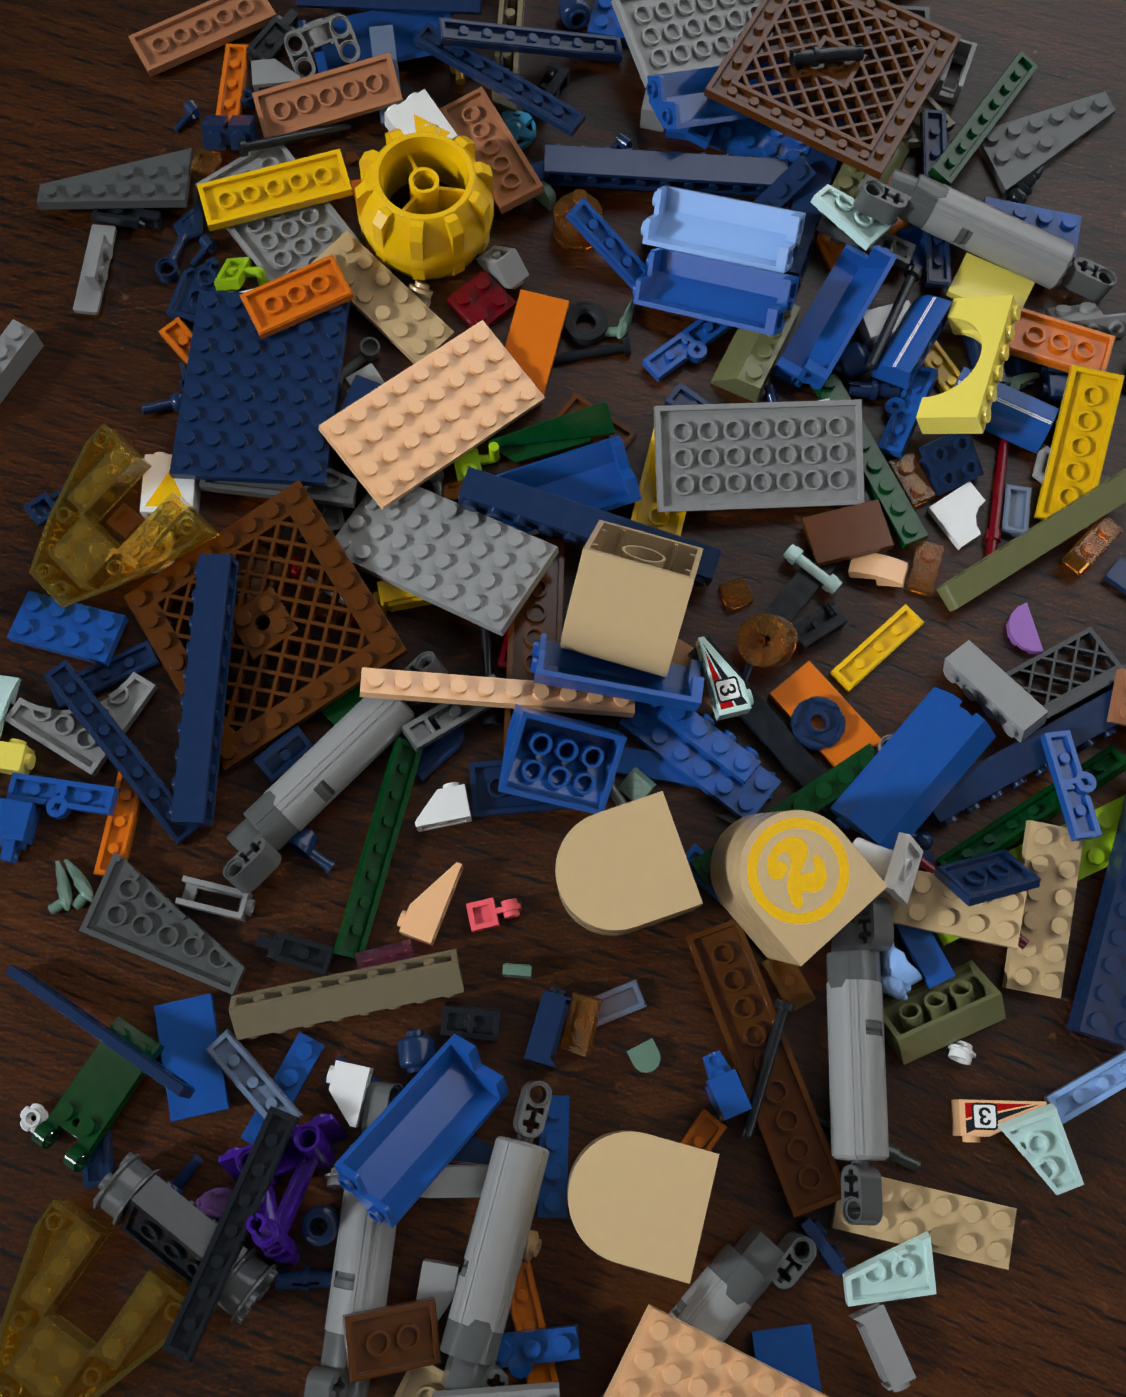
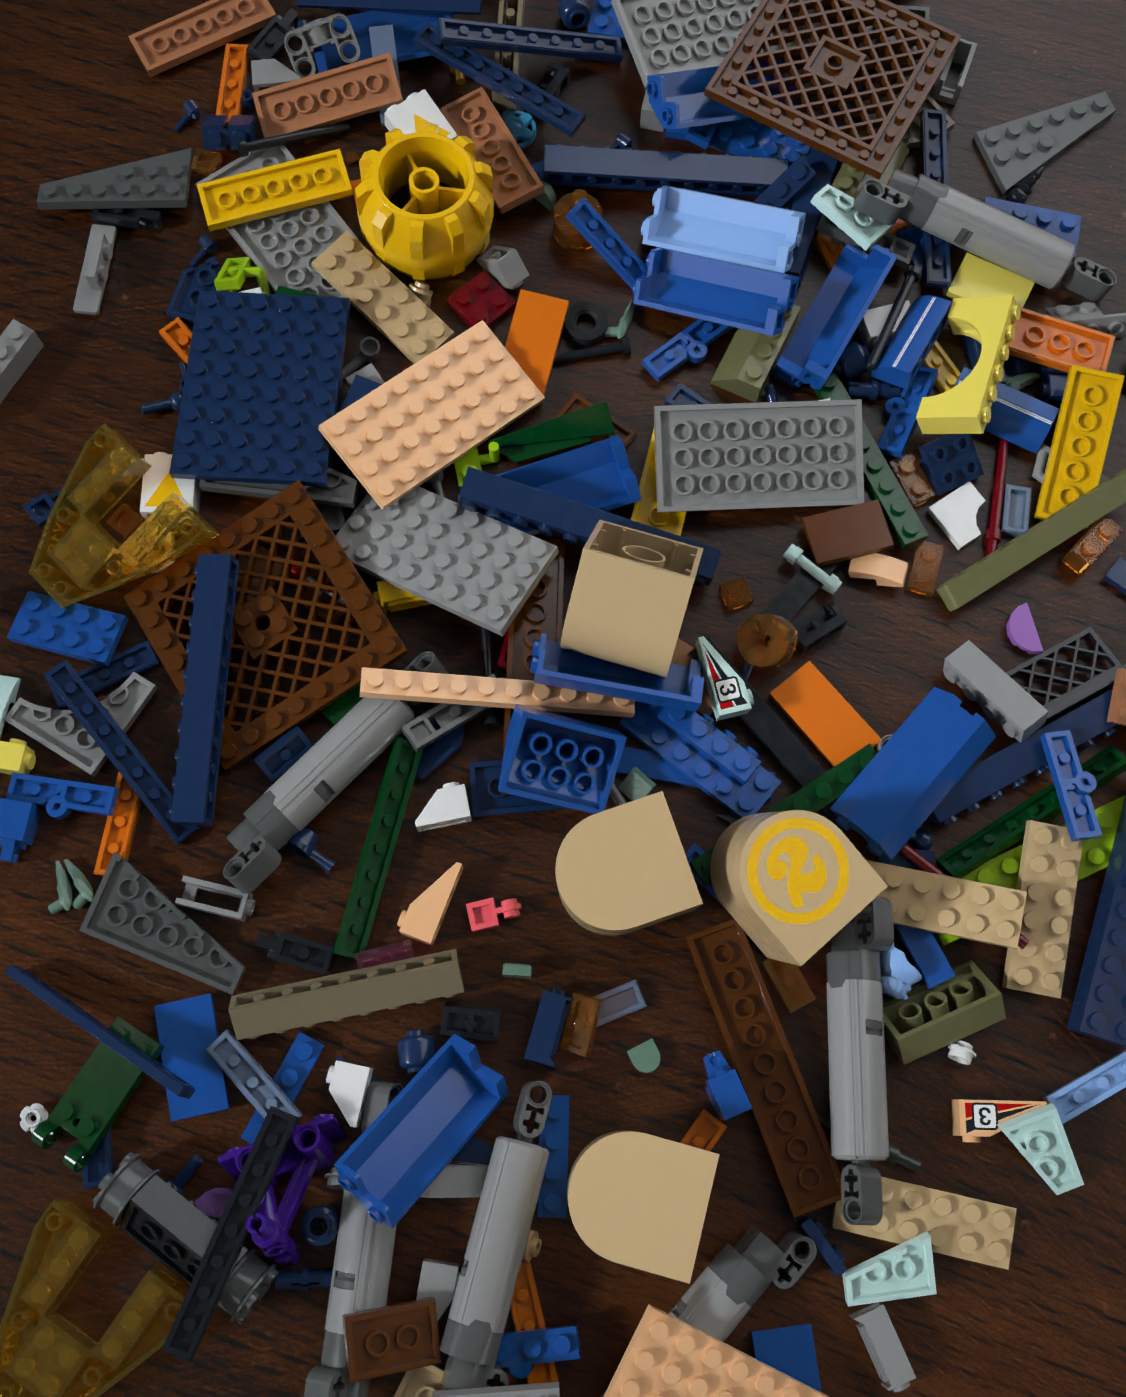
dark blue piece [155,202,204,283] -> none
orange tile [240,254,354,340] -> none
reddish brown tile [443,480,464,500] -> none
black bar [741,1000,795,1140] -> none
black pin [789,44,864,67] -> none
dark blue tile [790,696,846,751] -> none
yellow tile [830,604,925,693] -> none
white plant [852,832,924,904] -> none
plate [928,51,1038,186] -> none
dark blue tile [934,849,1041,906] -> none

